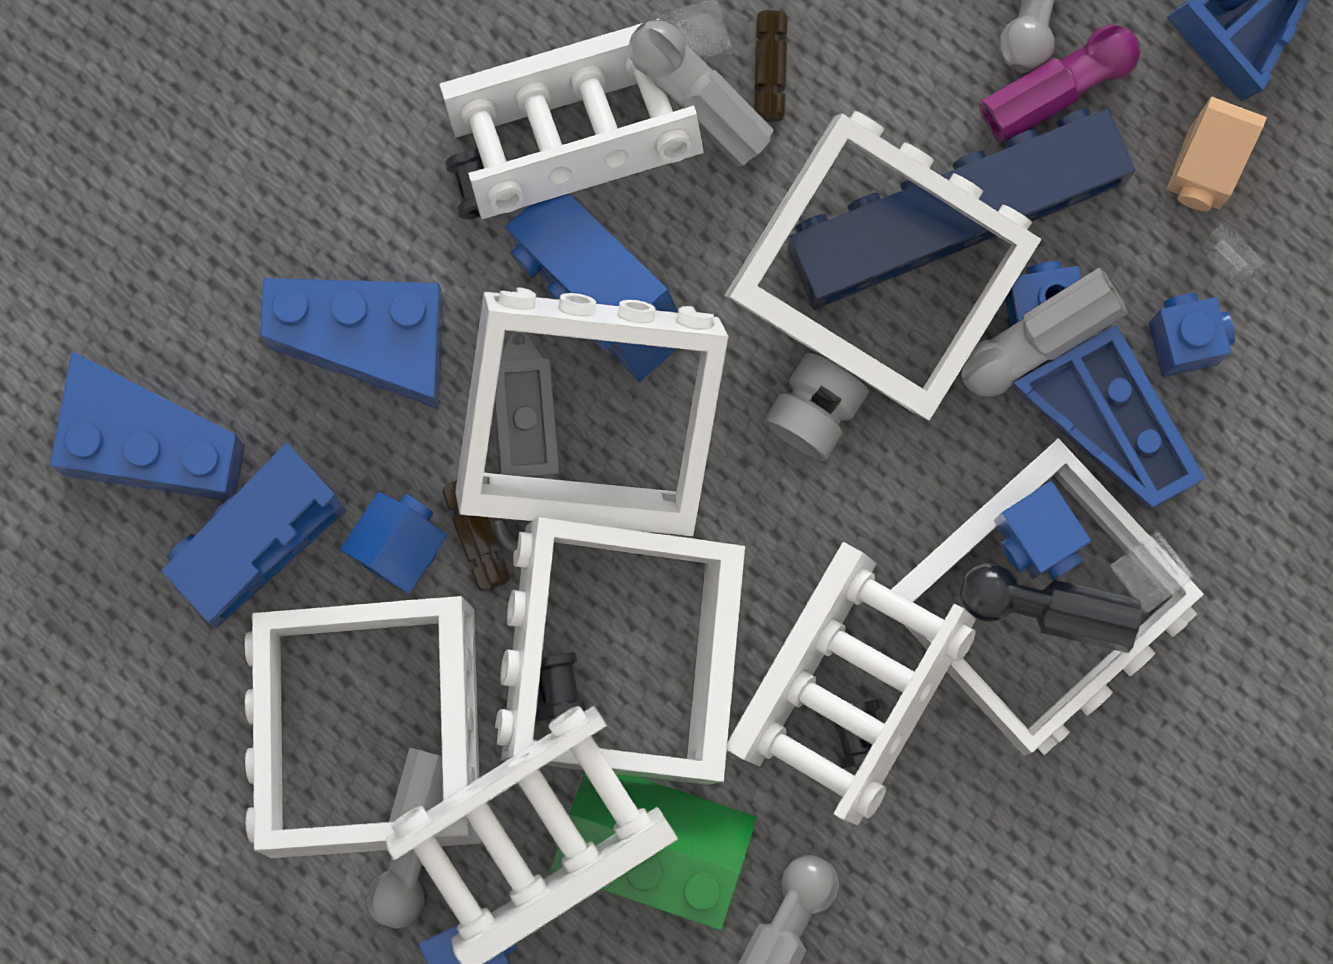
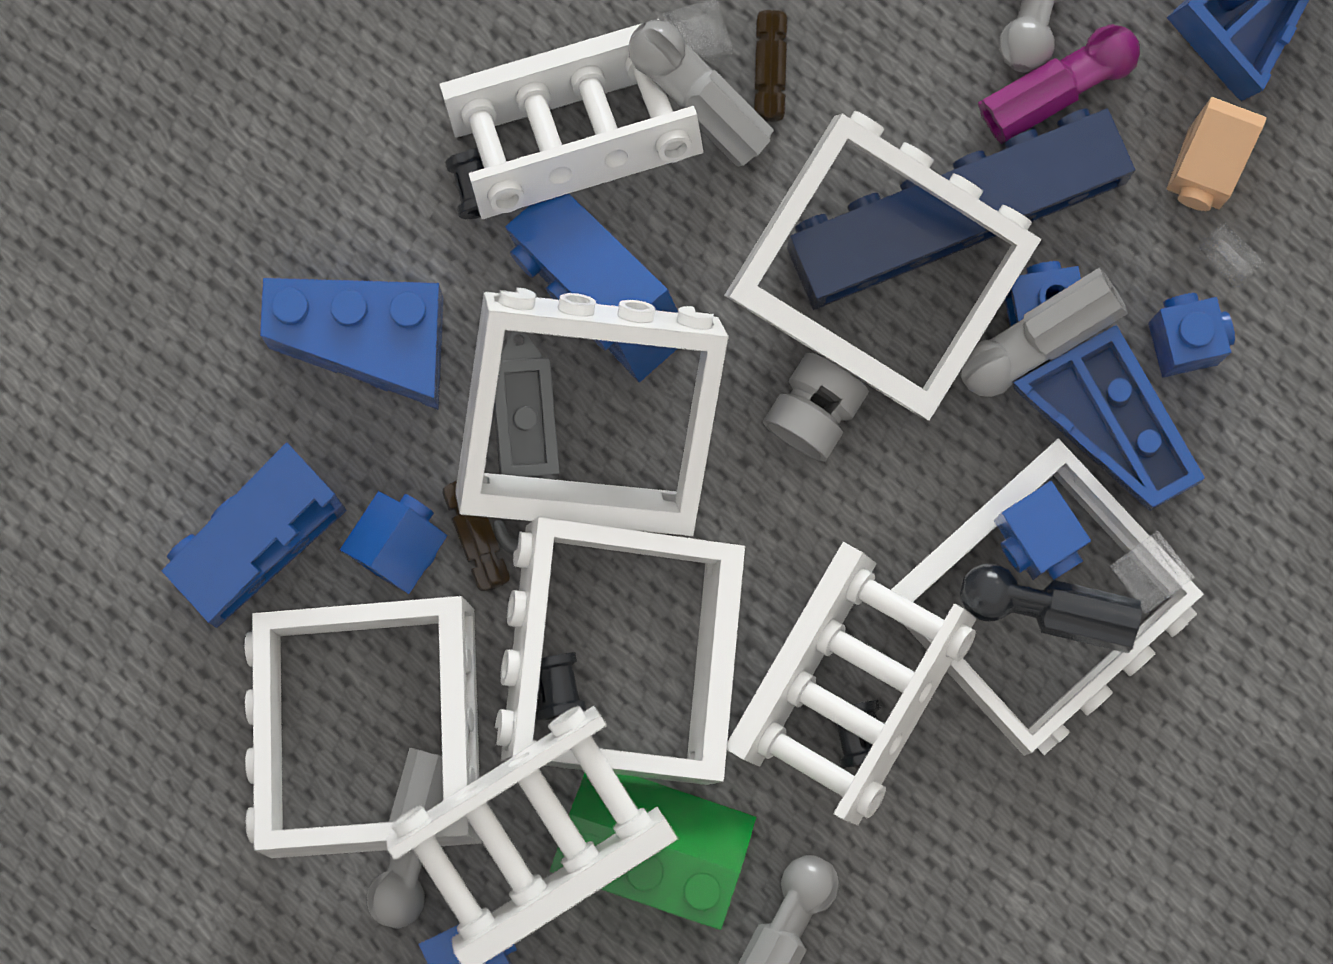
blue wedge [50,351,245,501] -> none

